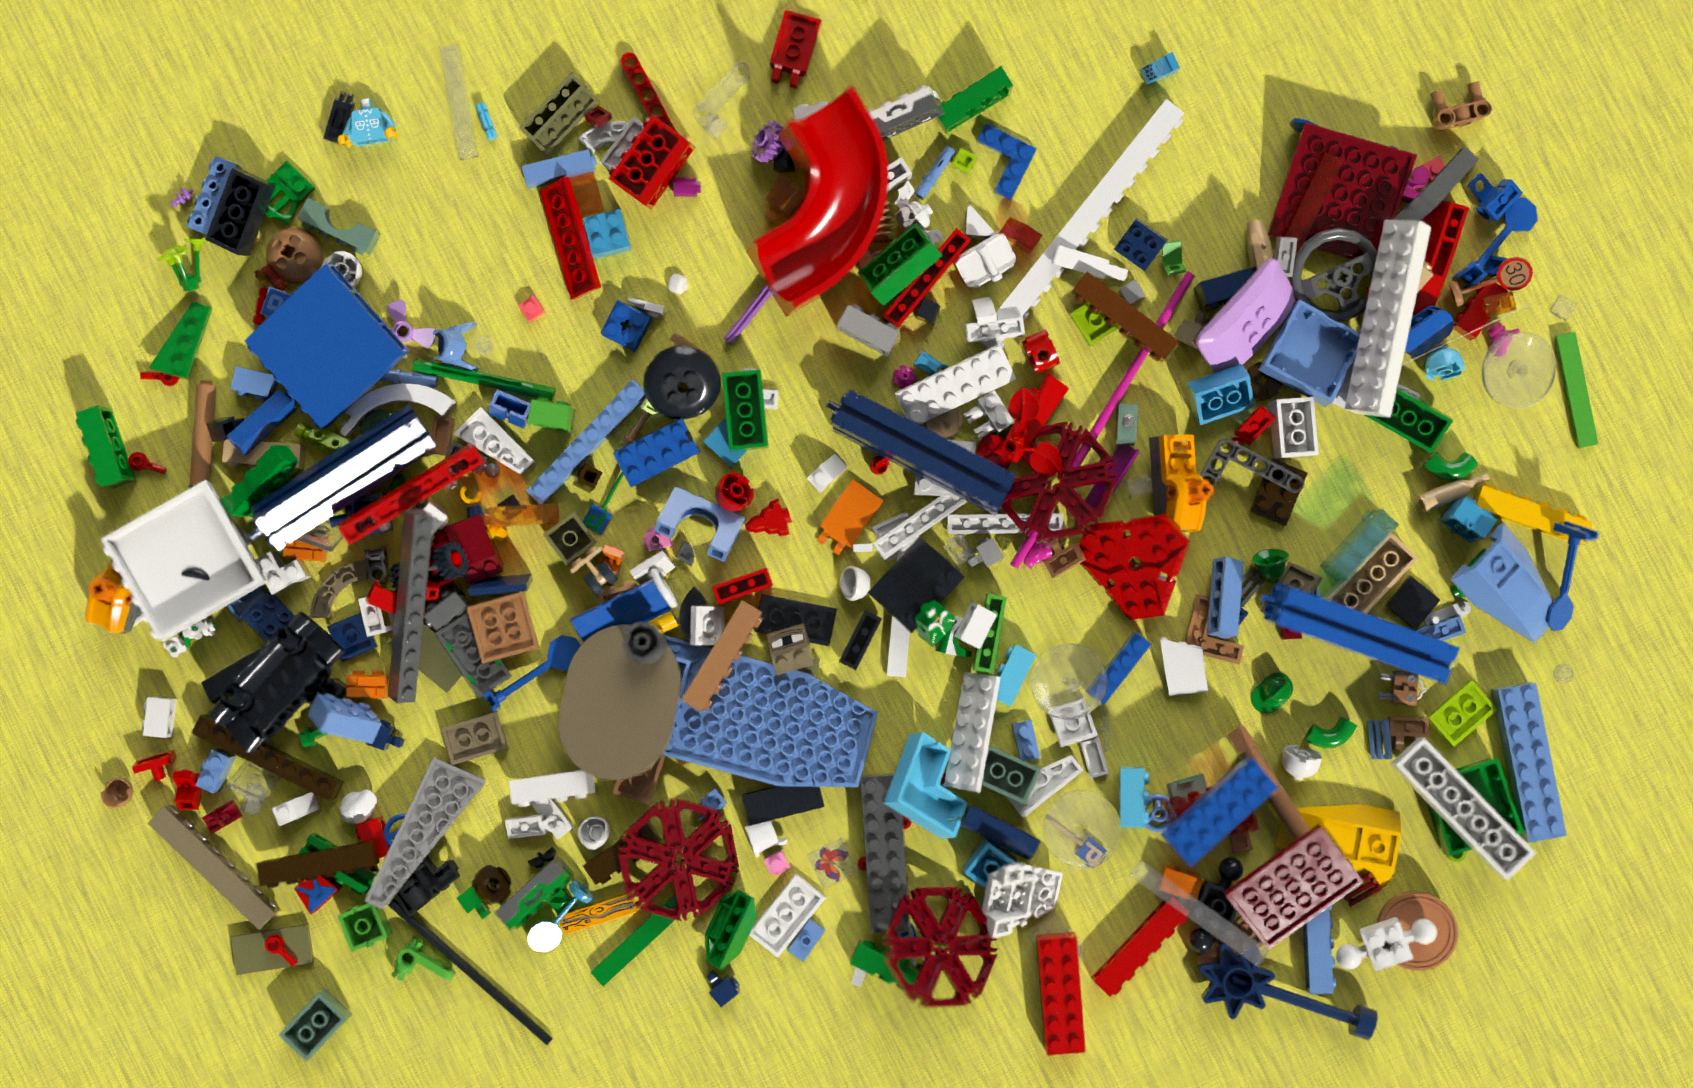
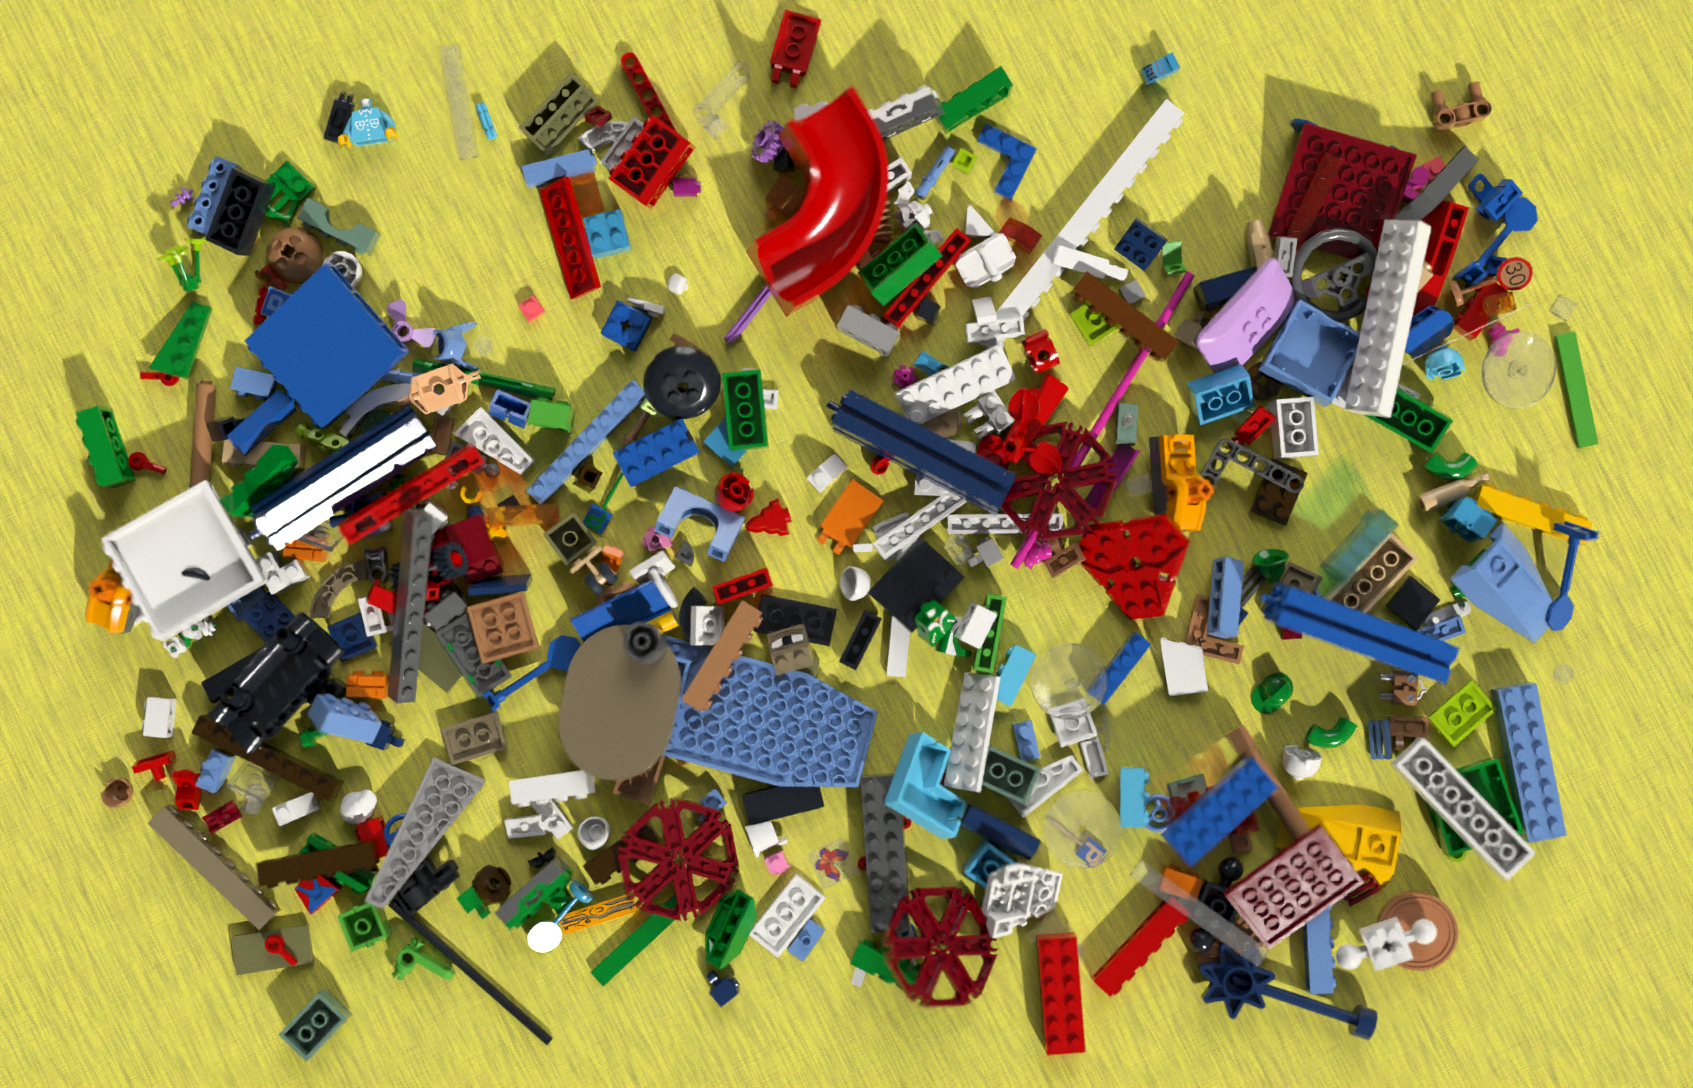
none -> light nougat plate [397,363,481,414]

